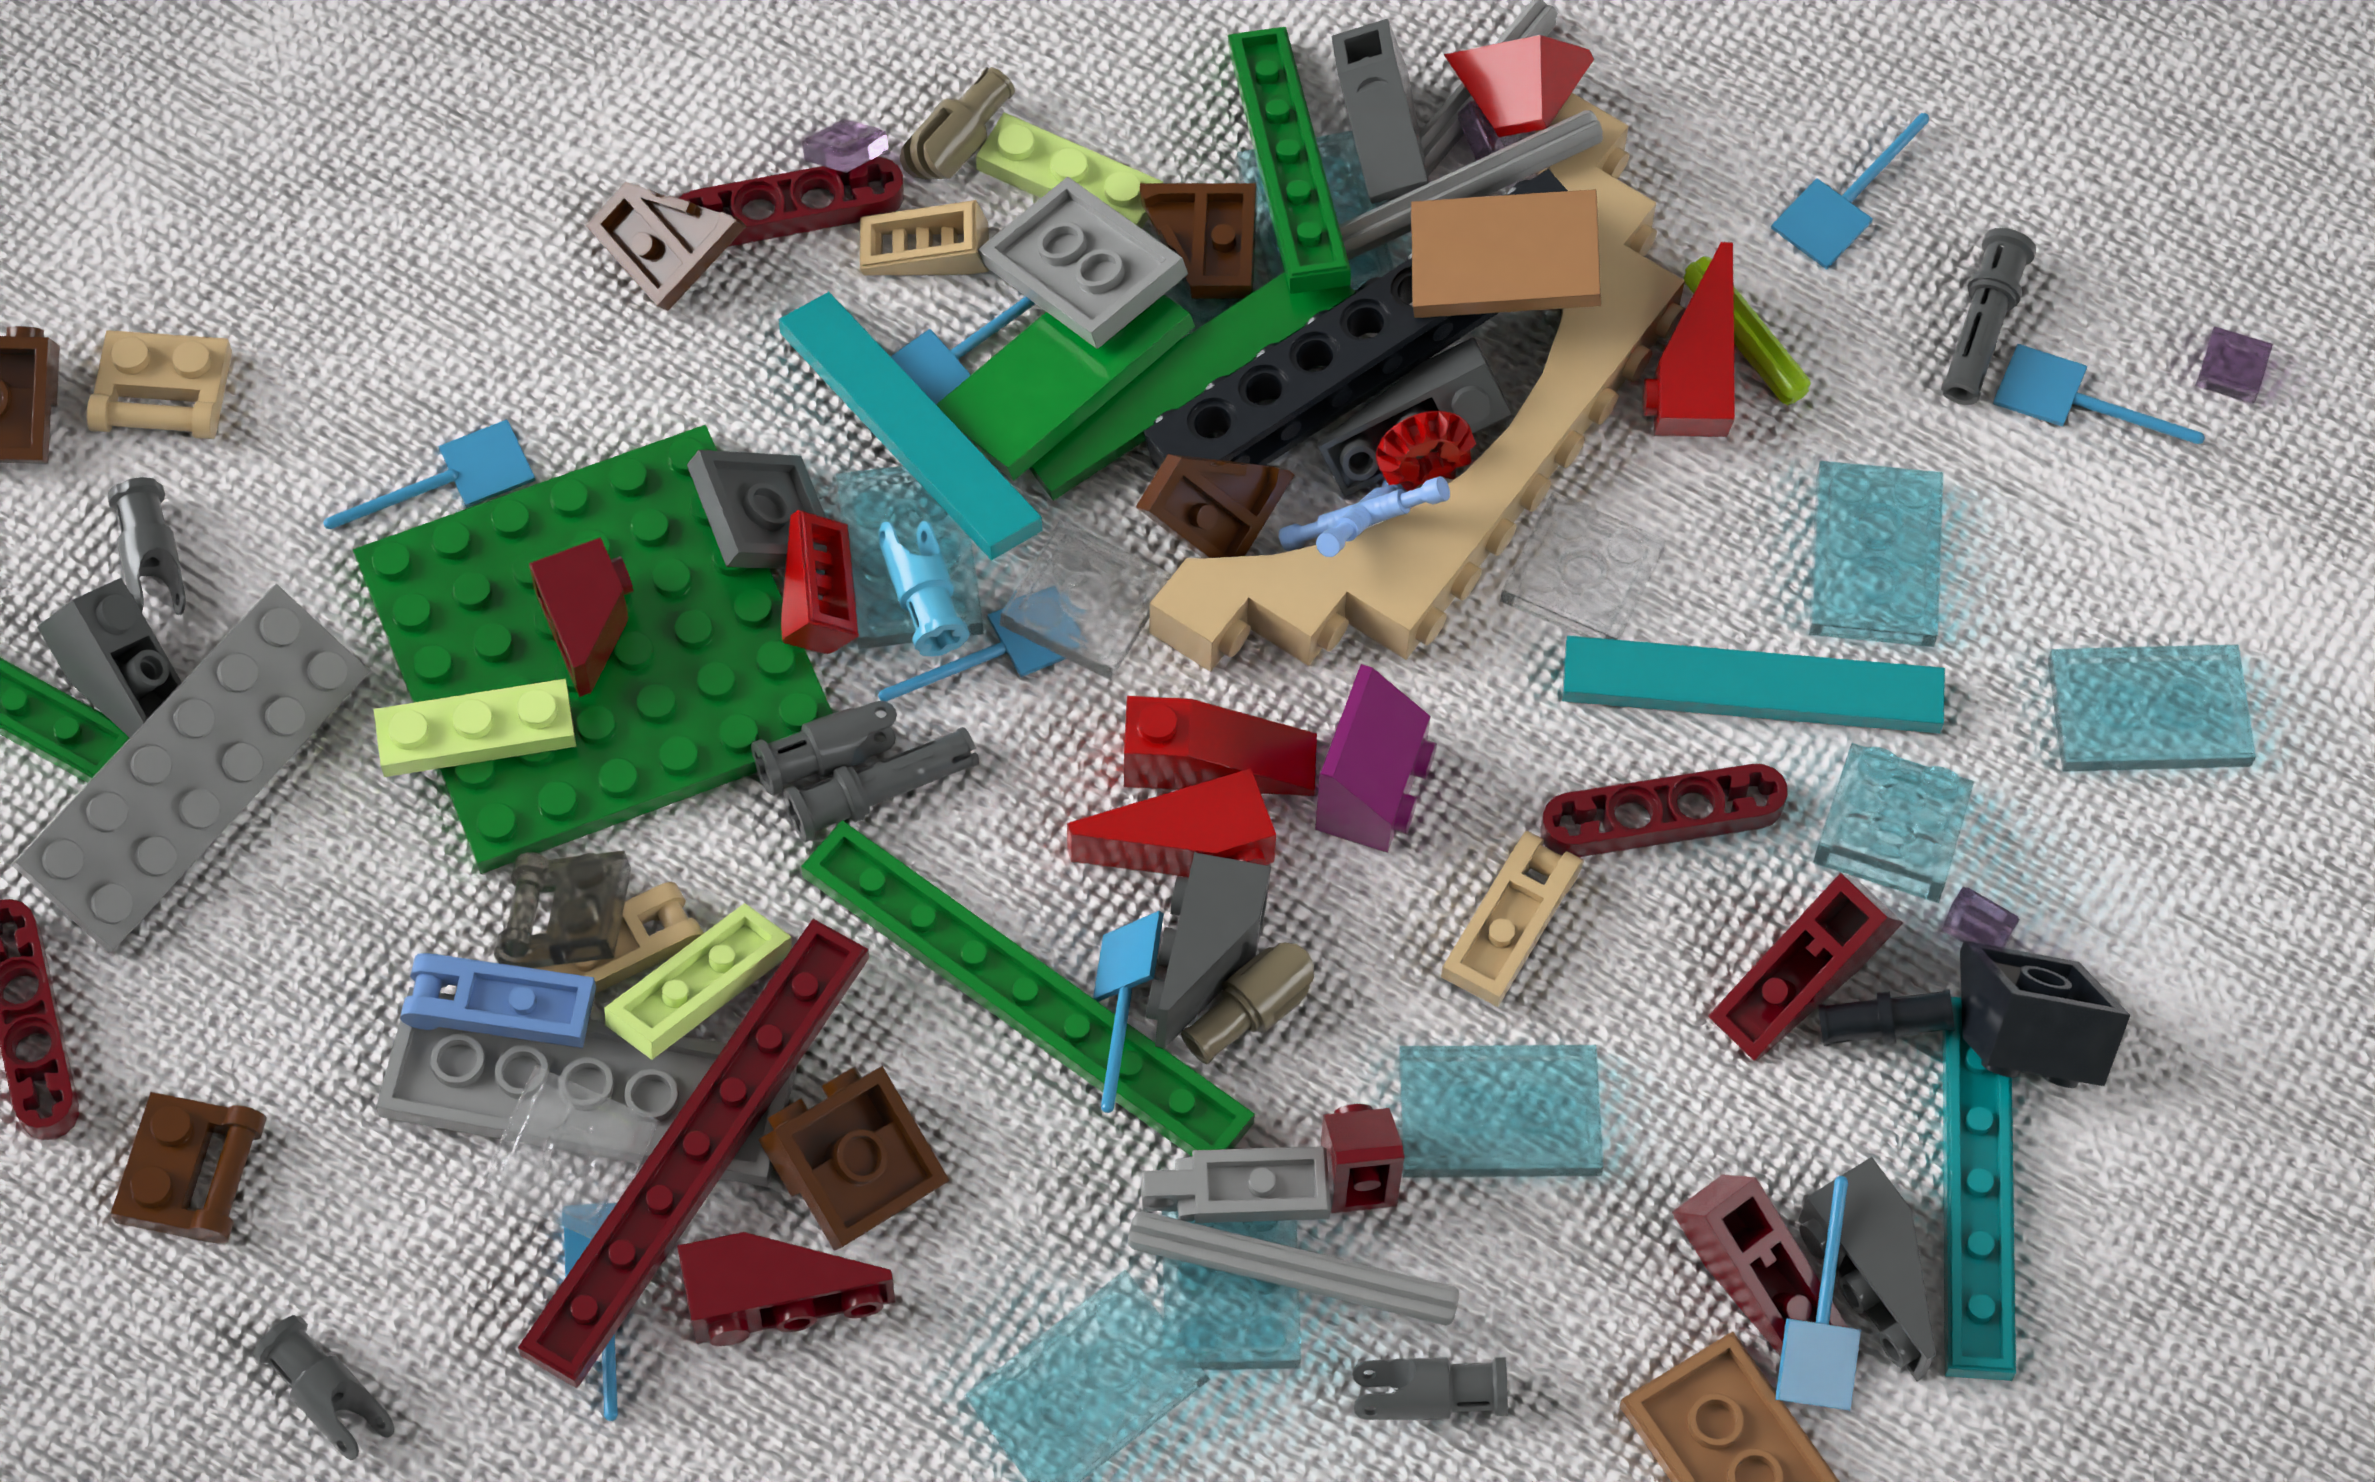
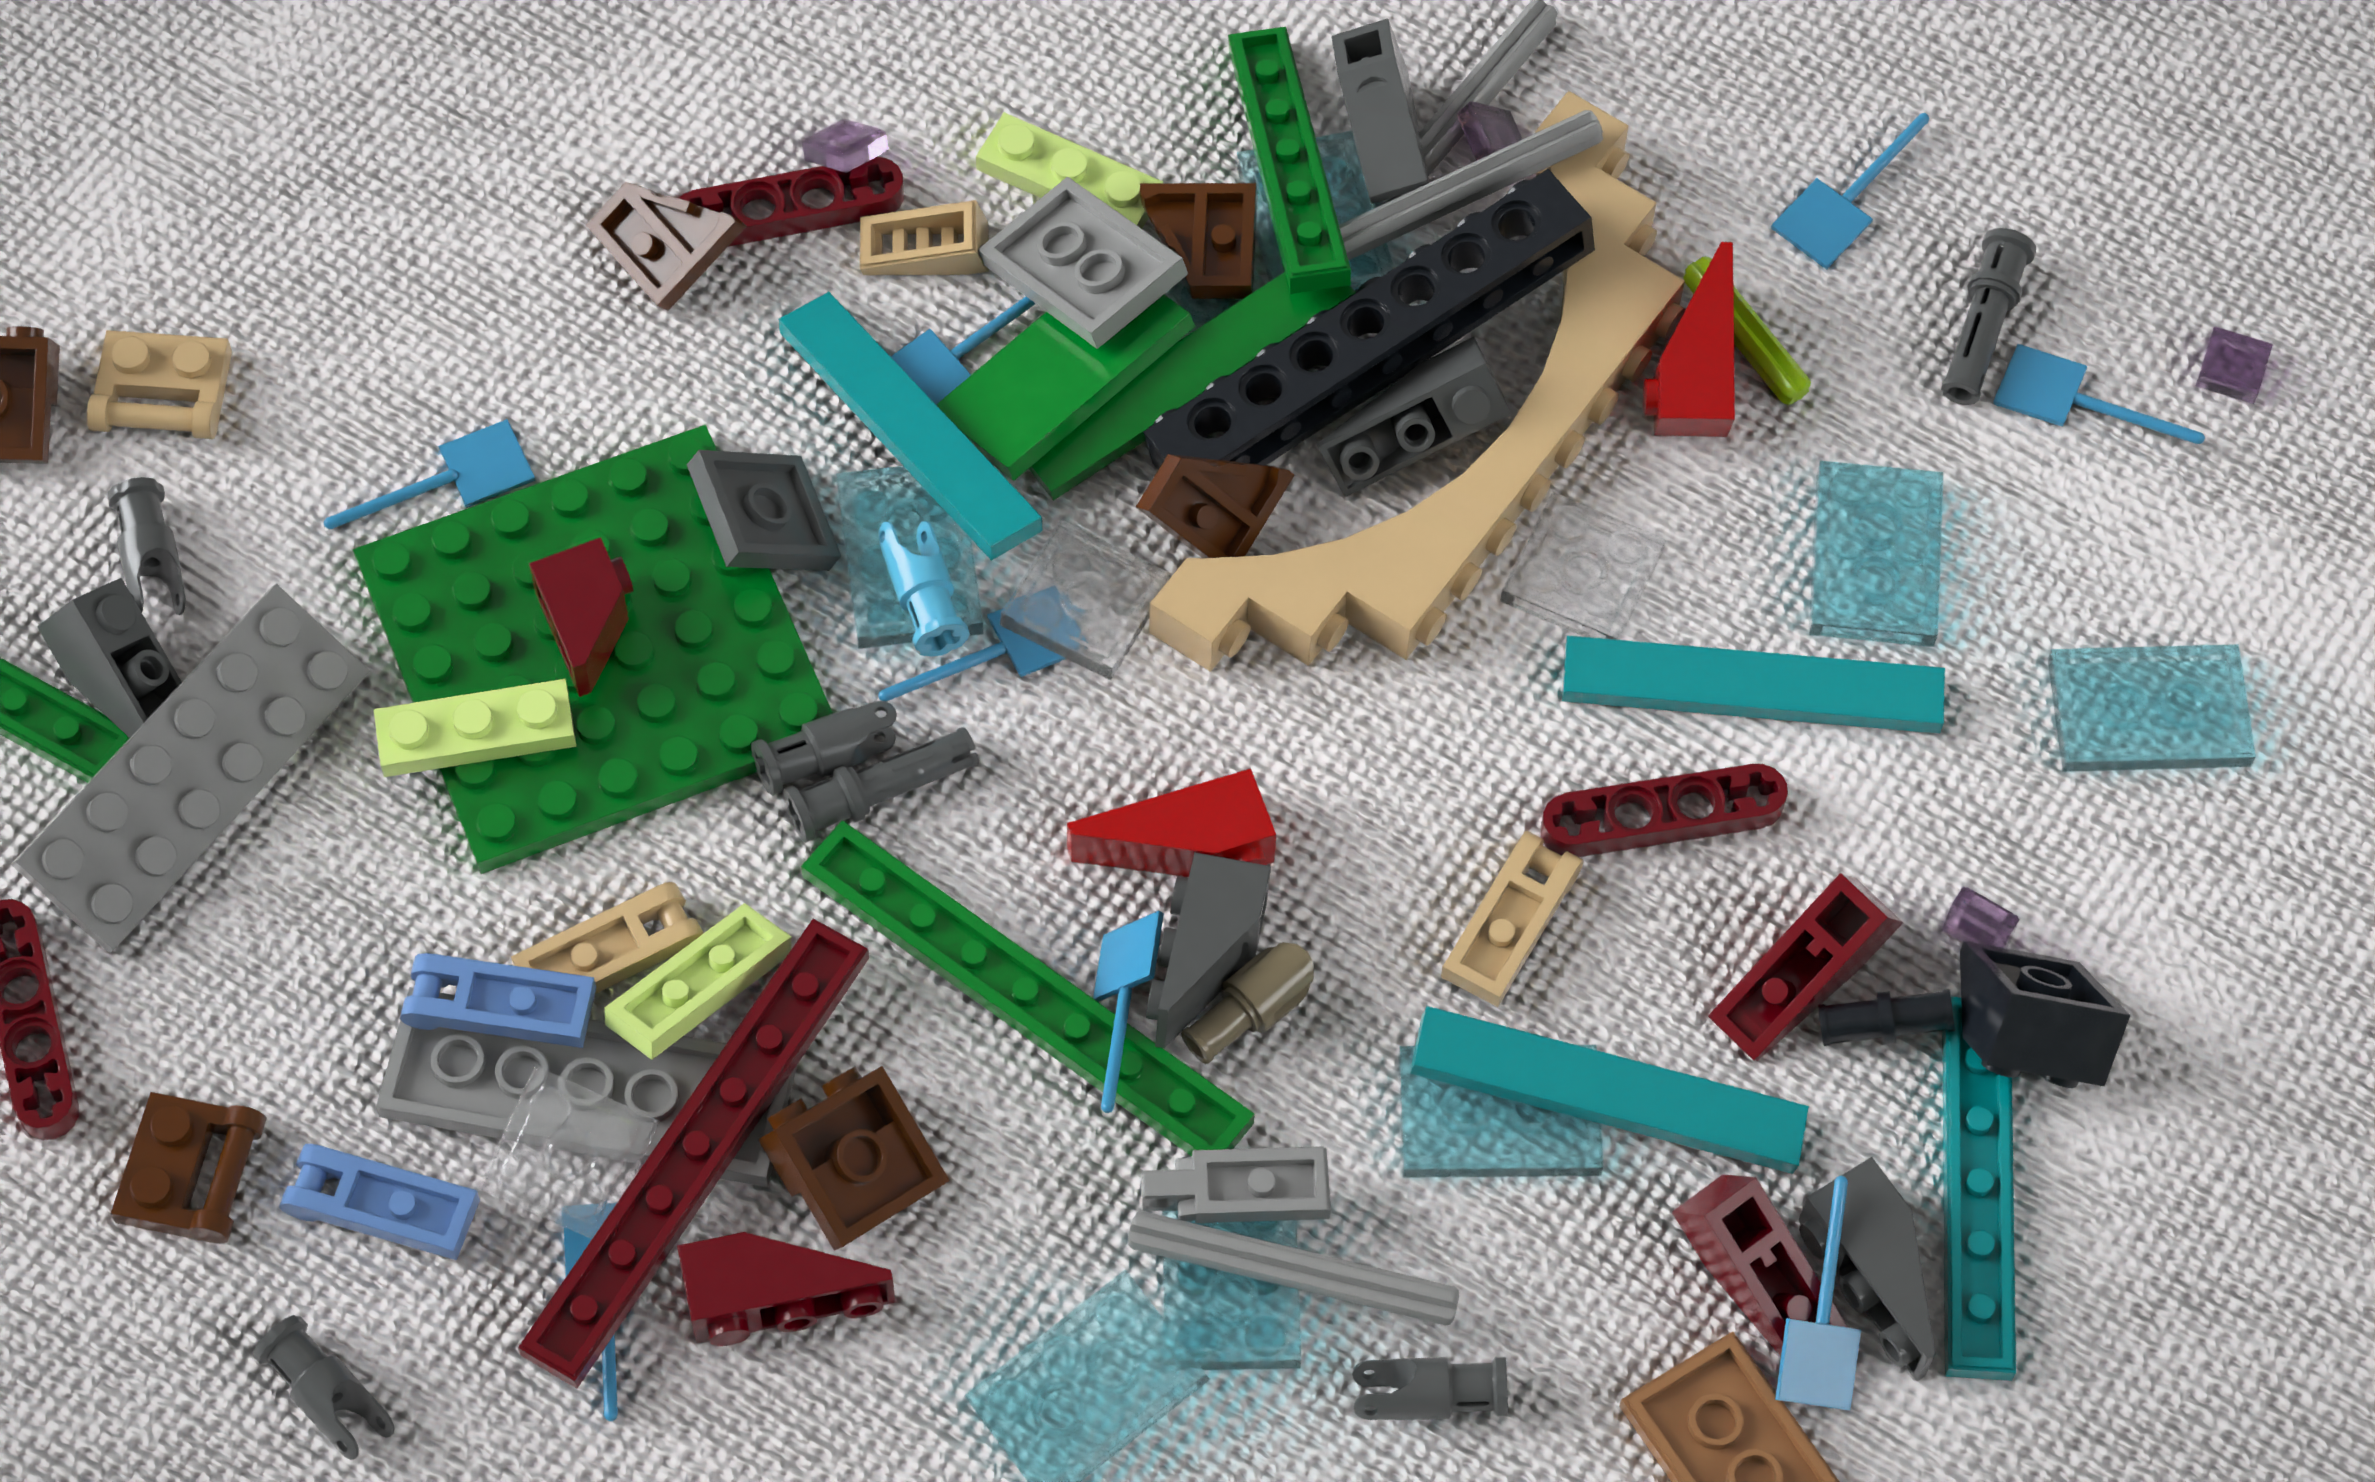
clear smoke plate [494,850,631,968] -> none
red slope [781,510,859,654] -> none
dark tan arm [900,67,1015,180] -> none
red slope [1123,696,1317,796] -> none
light blue piece [1279,476,1450,557] -> none
magenta slope [1315,664,1437,853] -> none
dark red slope [1321,1104,1404,1213] -> none
red gear [1376,411,1476,492] -> none
medium nougat tile [1411,189,1601,318] -> none
red slope [1443,35,1594,138] -> none
clear light blue plate [1813,743,1974,903] -> none
none -> medium blue plate [279,1144,480,1260]
none -> teal tile [1410,1006,1809,1174]

